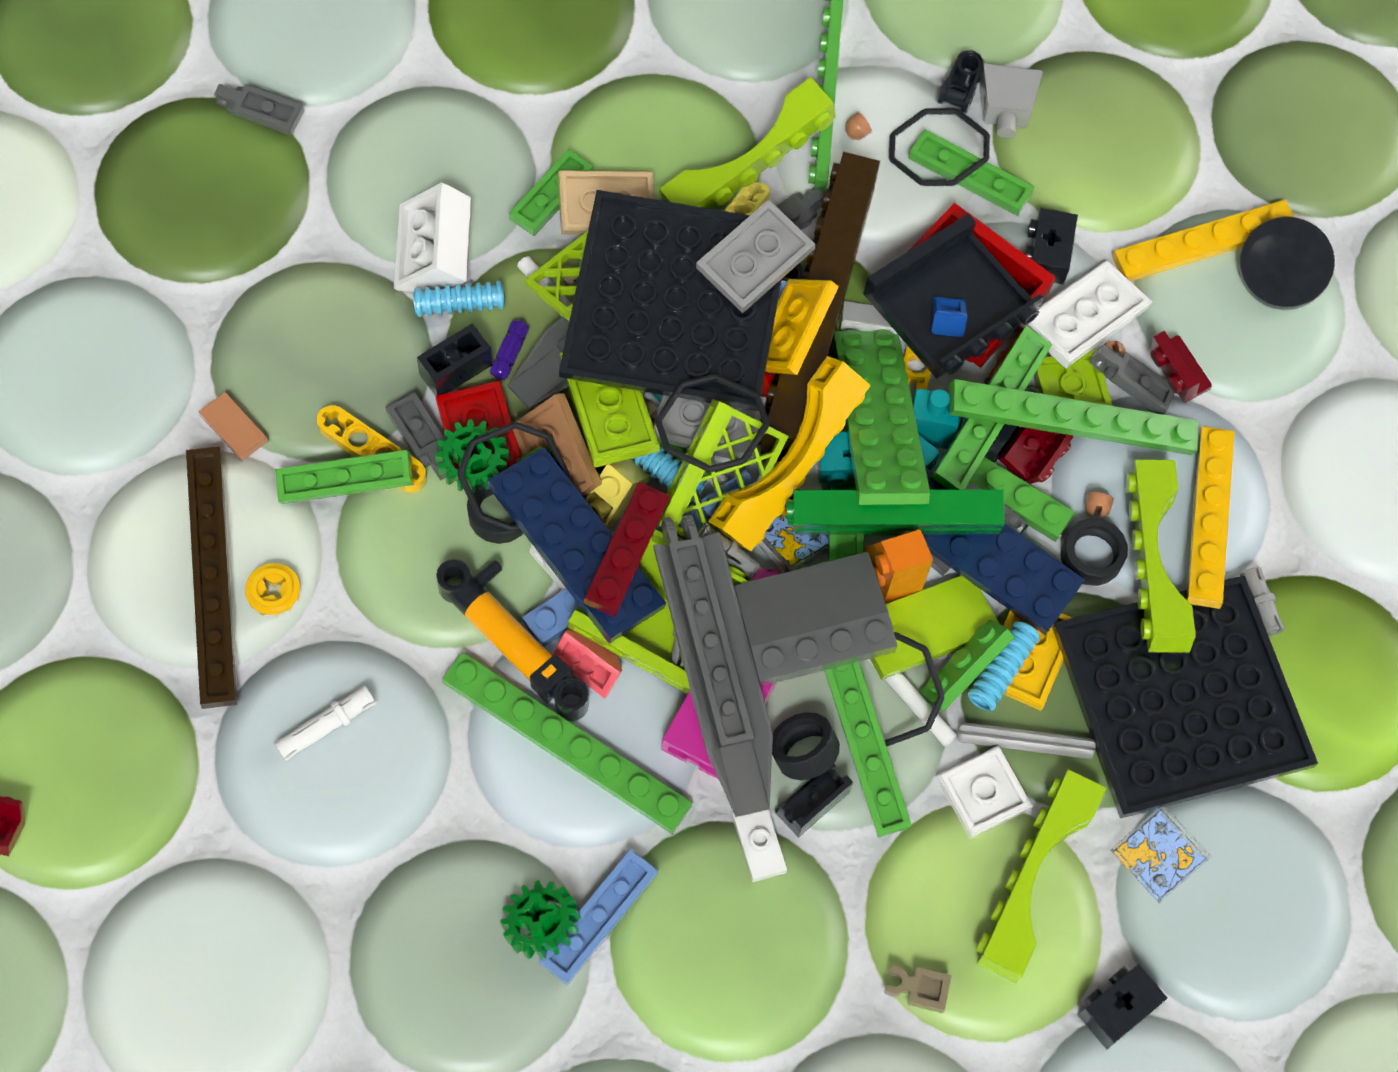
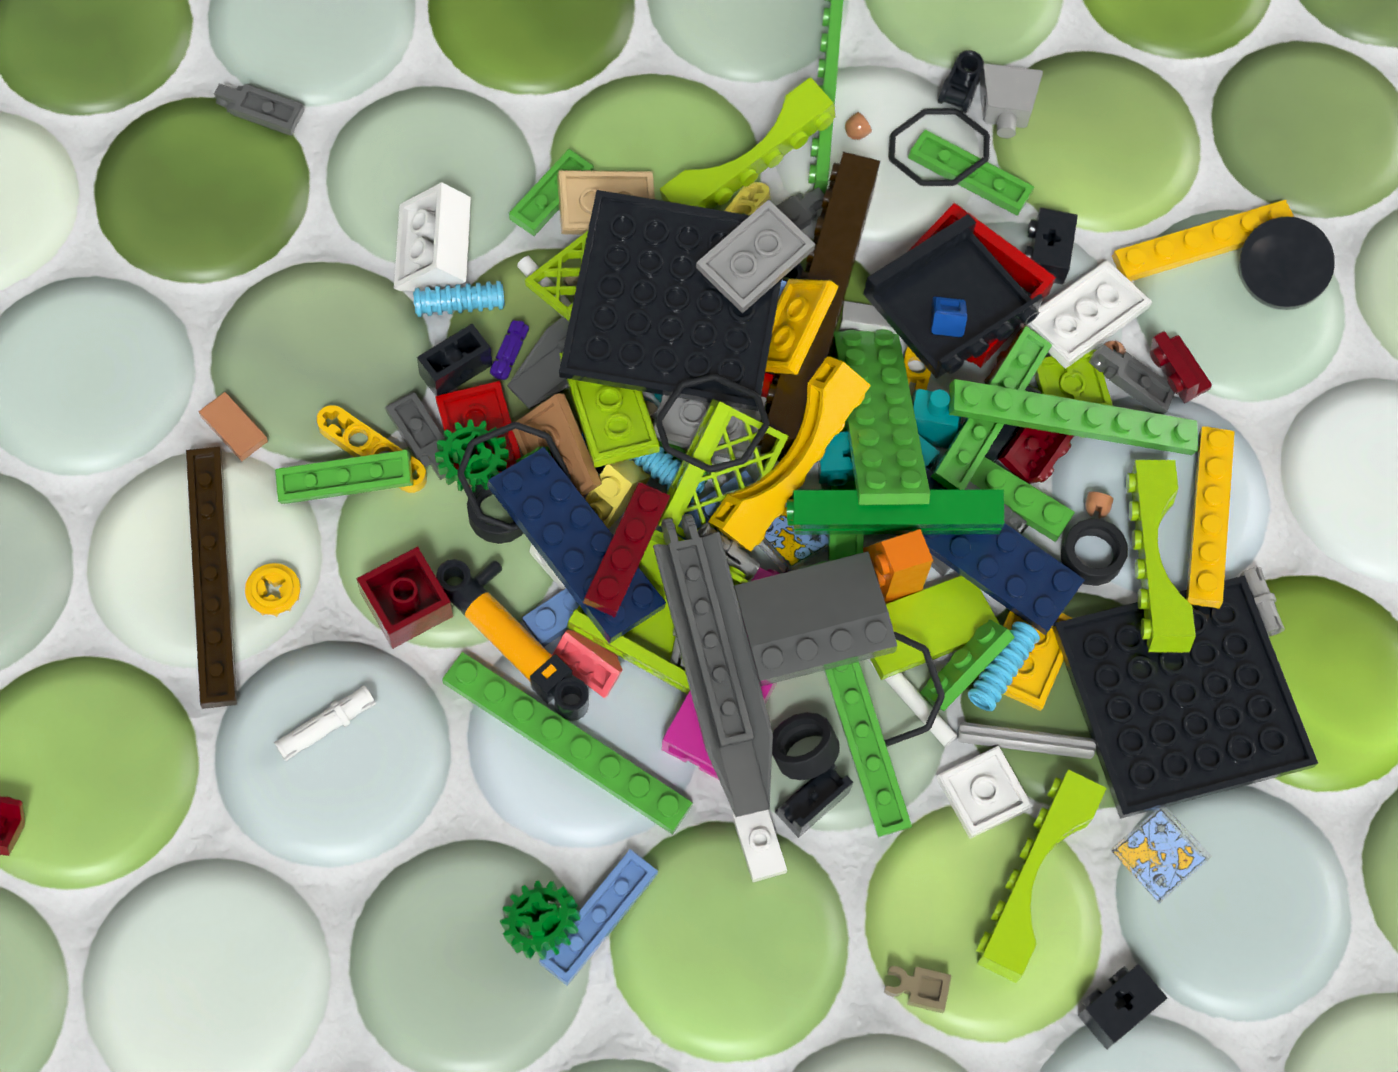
none -> dark red brick [356,546,453,649]

